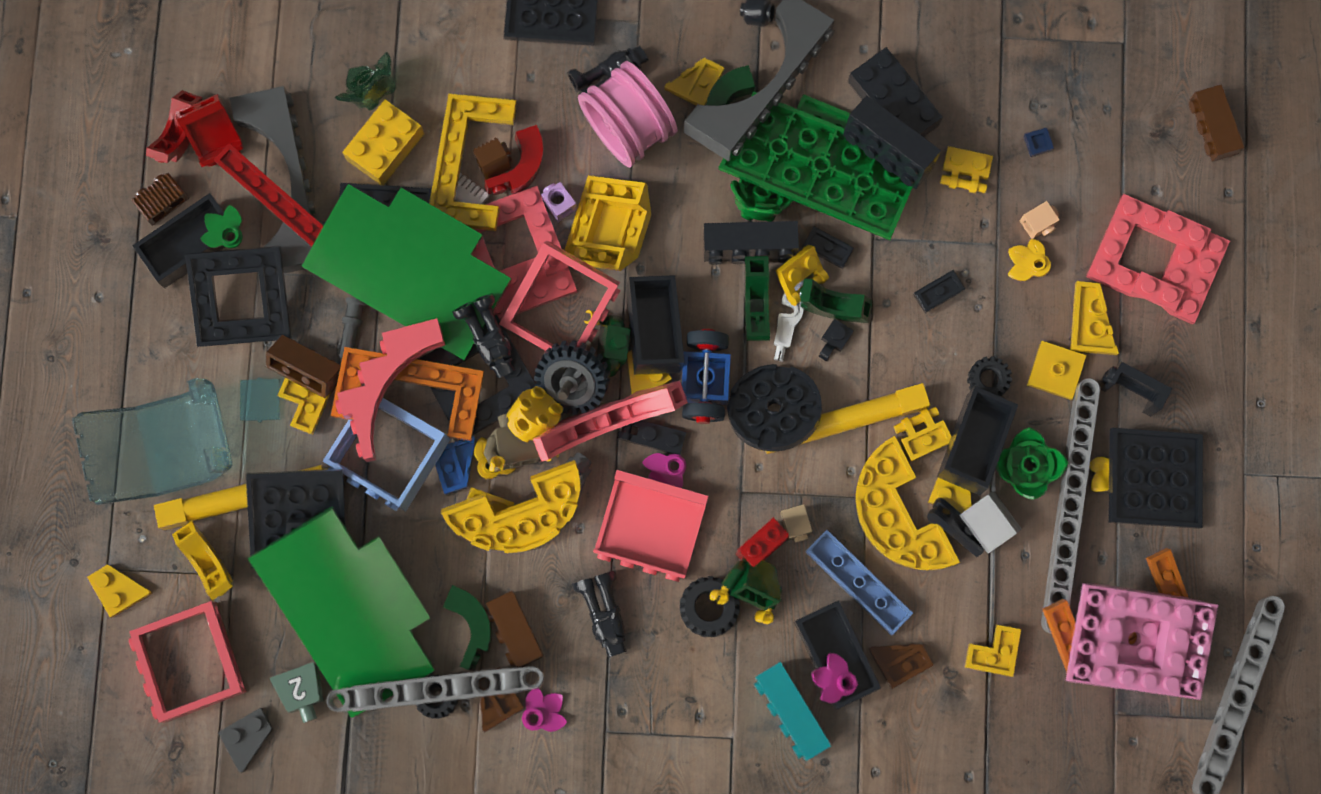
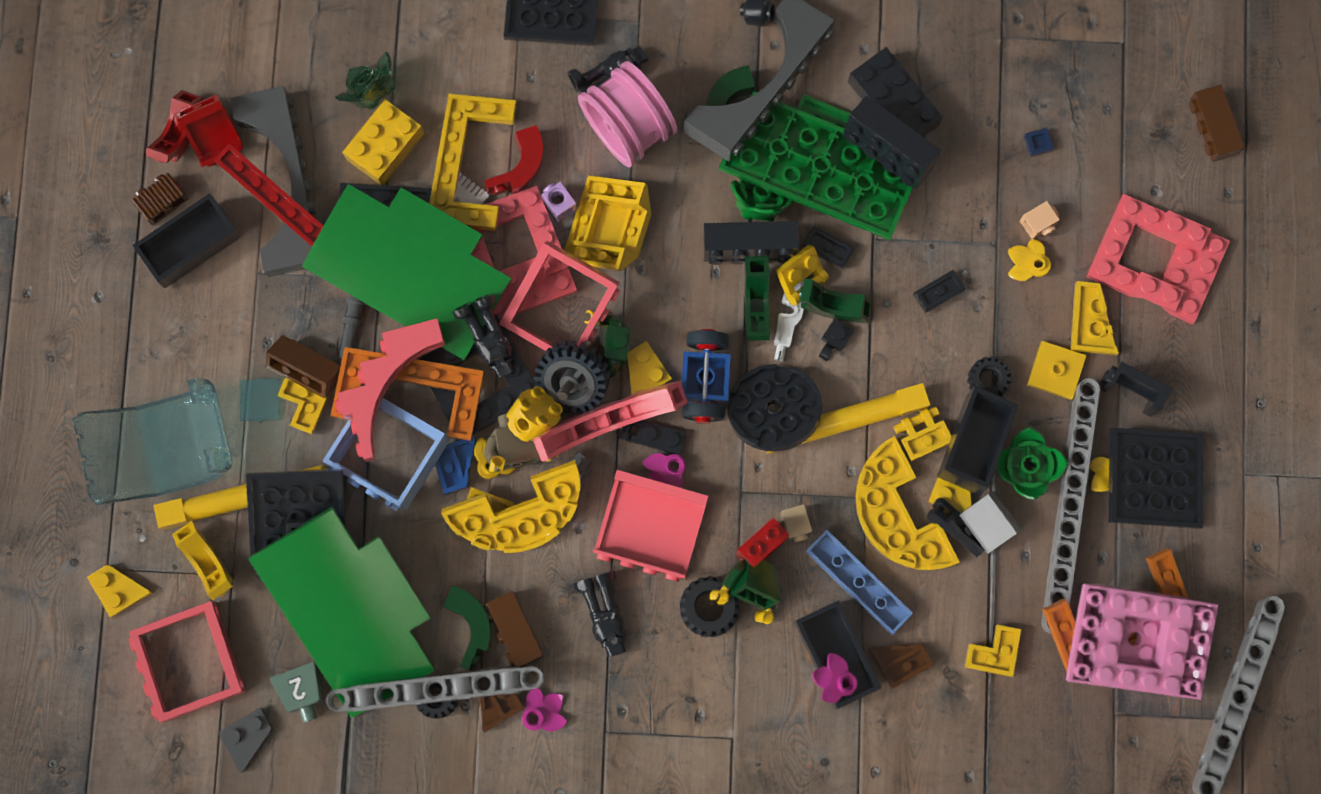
black plate [185,246,292,347] -> none
green plate [200,205,243,249] -> none
reddish brown brick [473,138,512,180] -> none
black piece [626,275,685,375] -> none
yellow wing [664,58,724,106] -> none
teal brick [754,662,831,761] -> none
yellow plate [940,146,993,194] -> none

